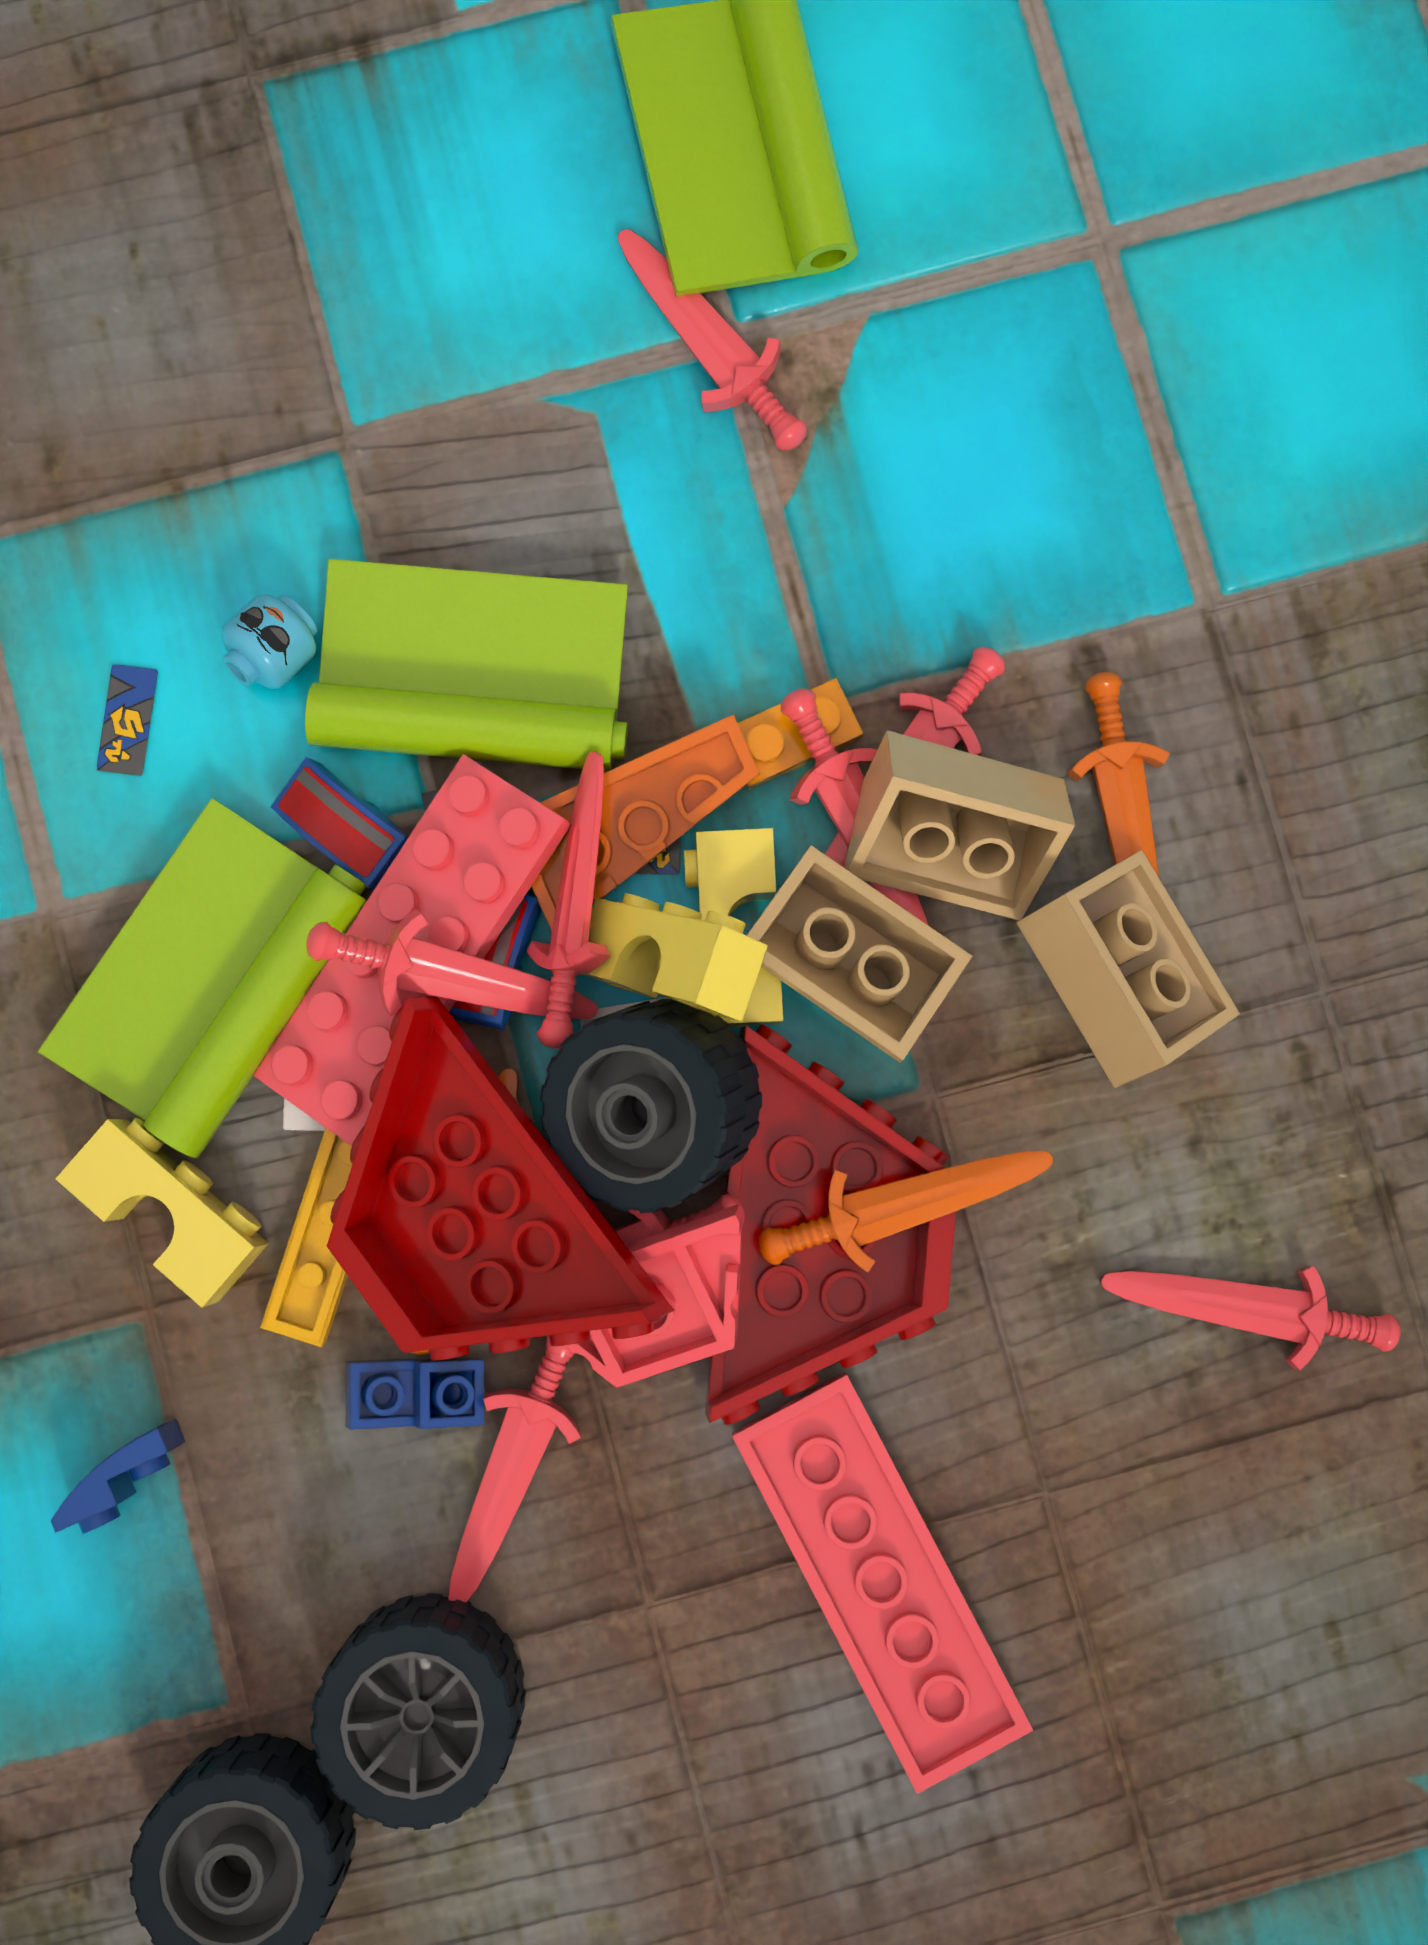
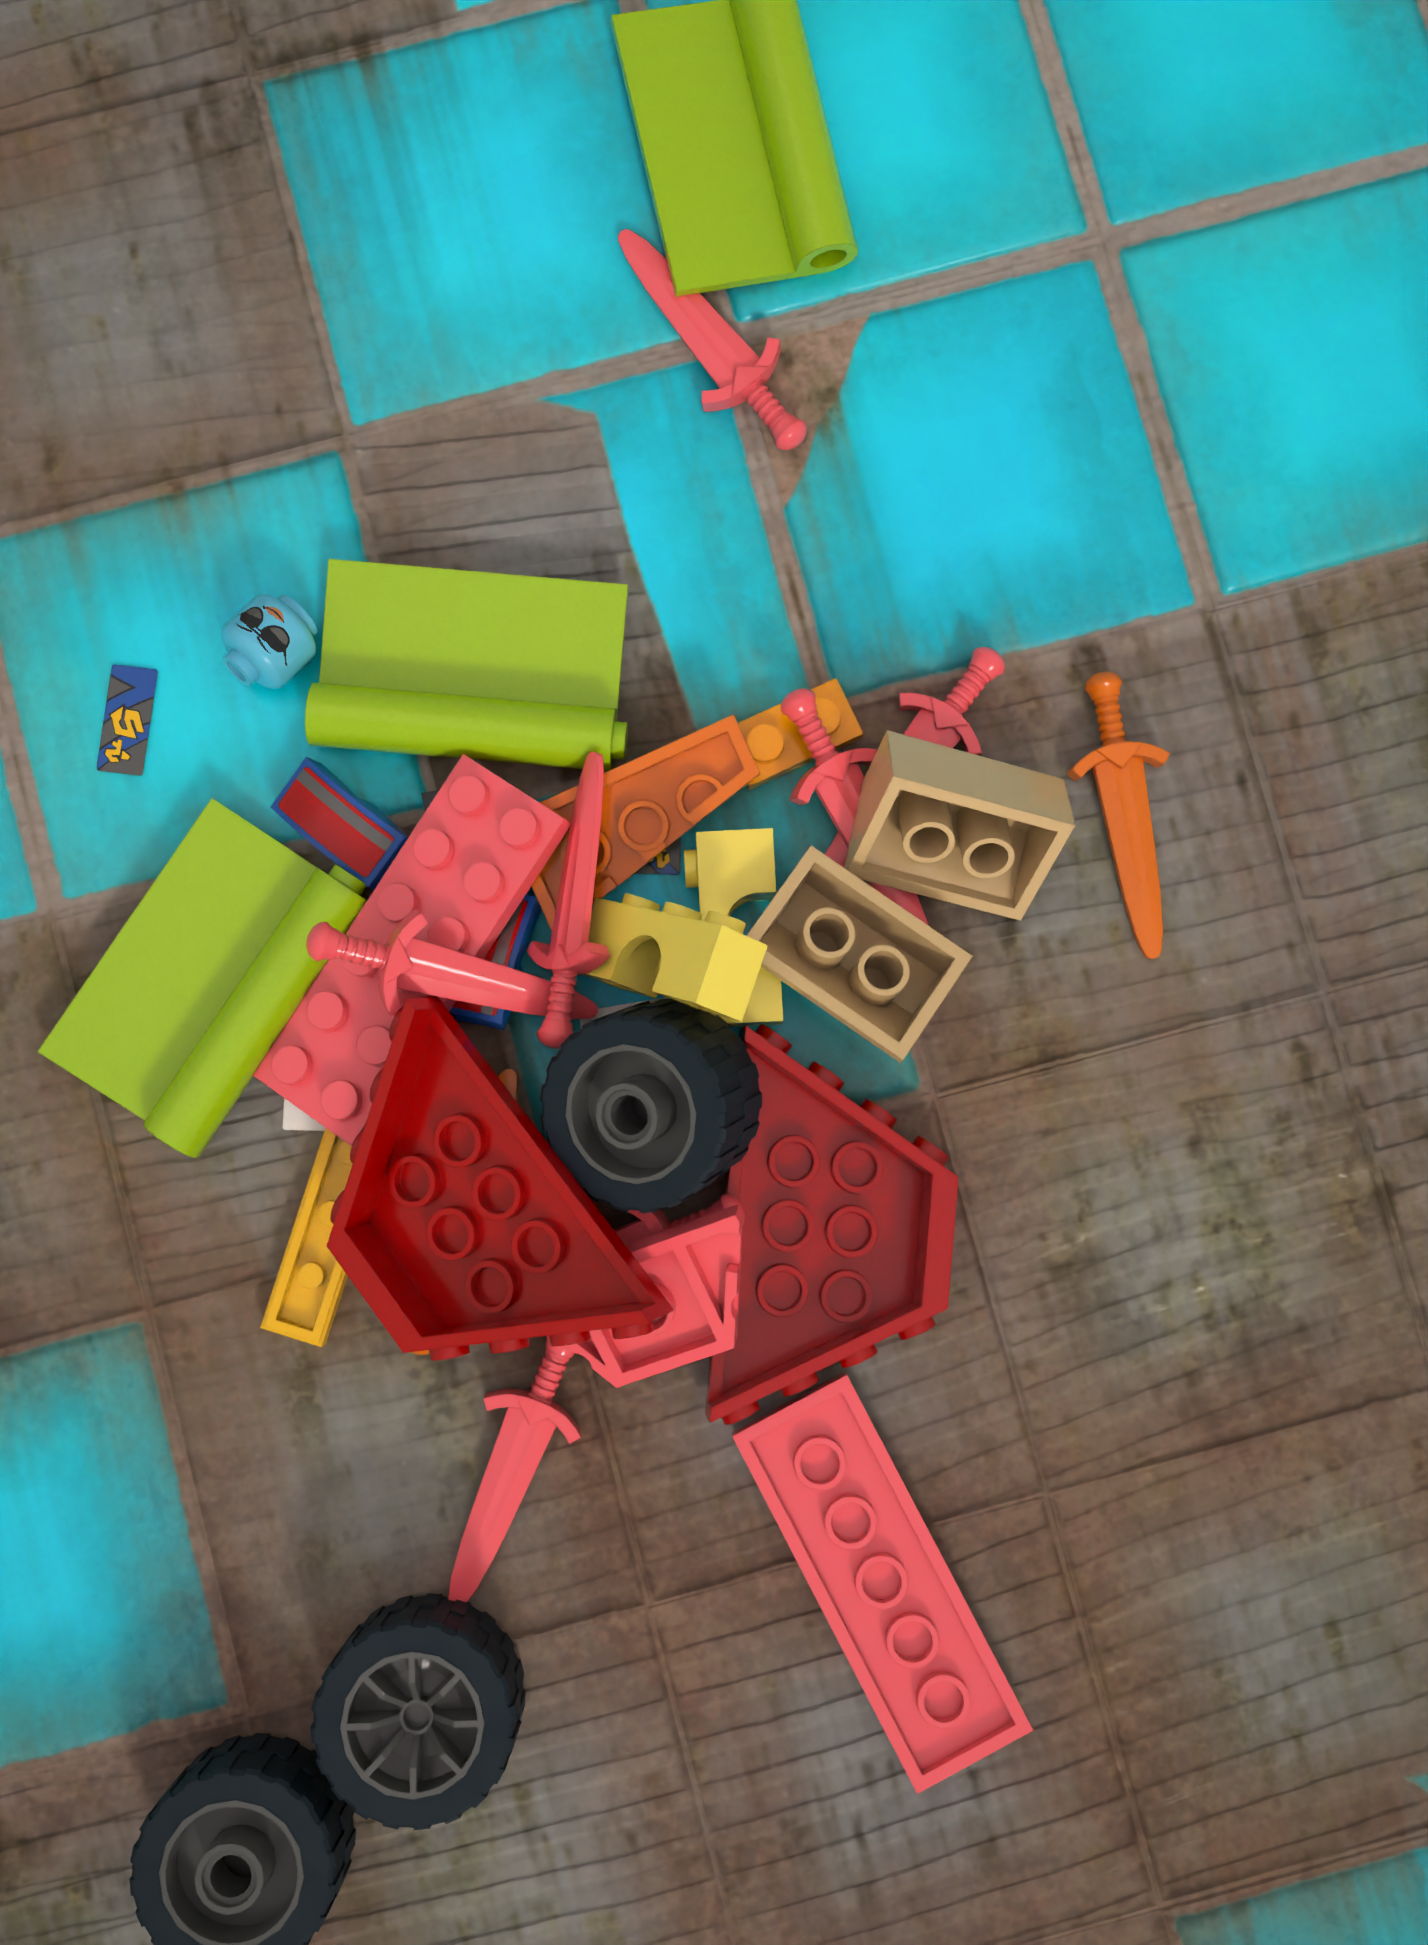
blue slope [51,1419,186,1534] -> none
light yellow arch [55,1118,269,1308] -> none
blue slope [345,1358,484,1430] -> none
orange sword [758,1151,1053,1273] -> none
tan slope [1016,850,1240,1089] -> none
coral sword [1100,1266,1401,1370] -> none

